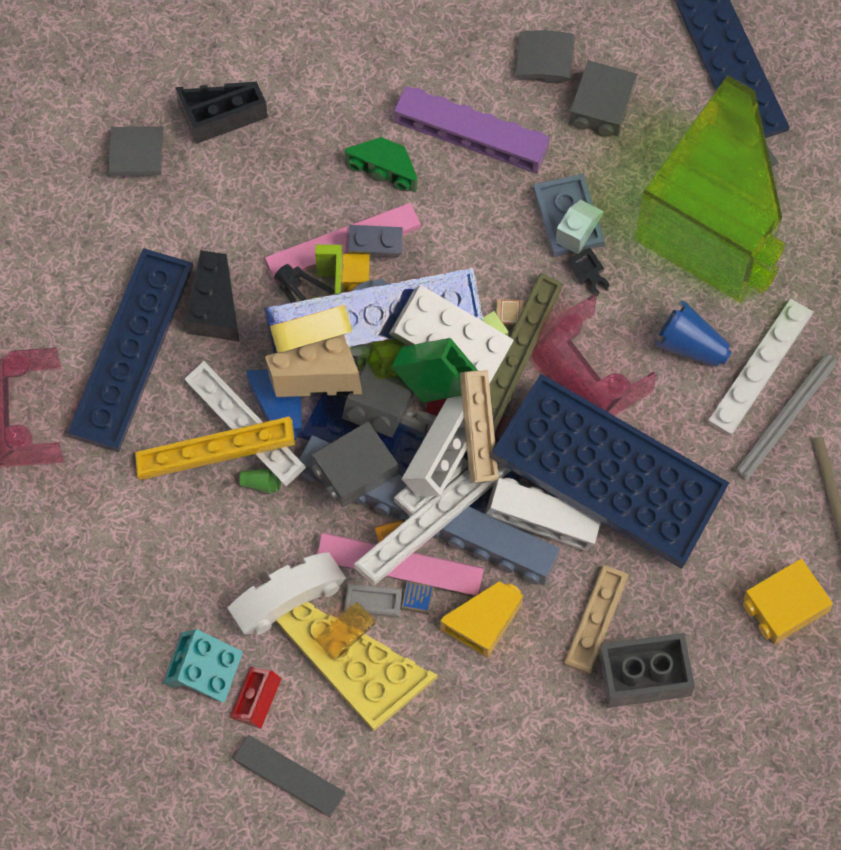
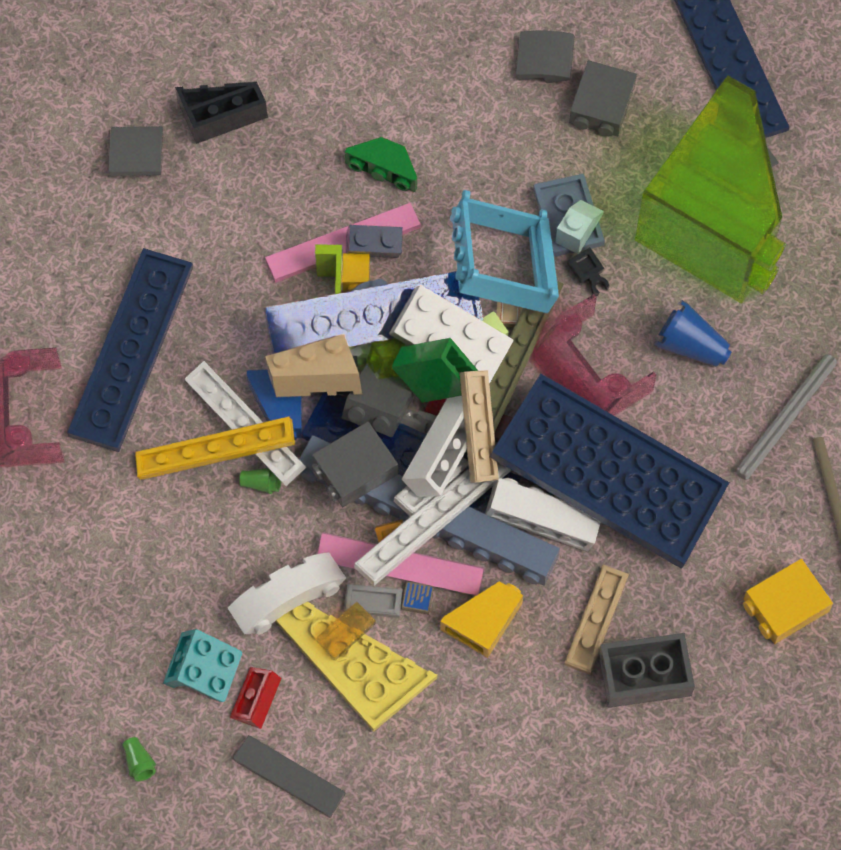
black wedge [185,250,240,342] -> none
light yellow beam [270,305,352,353] -> none
black plant [274,264,335,317] -> none
medium lavender brick [394,86,550,174] -> none
white plate [708,299,813,437] -> none
none -> bright green cone [122,737,156,781]
none -> medium azure window [450,190,559,313]

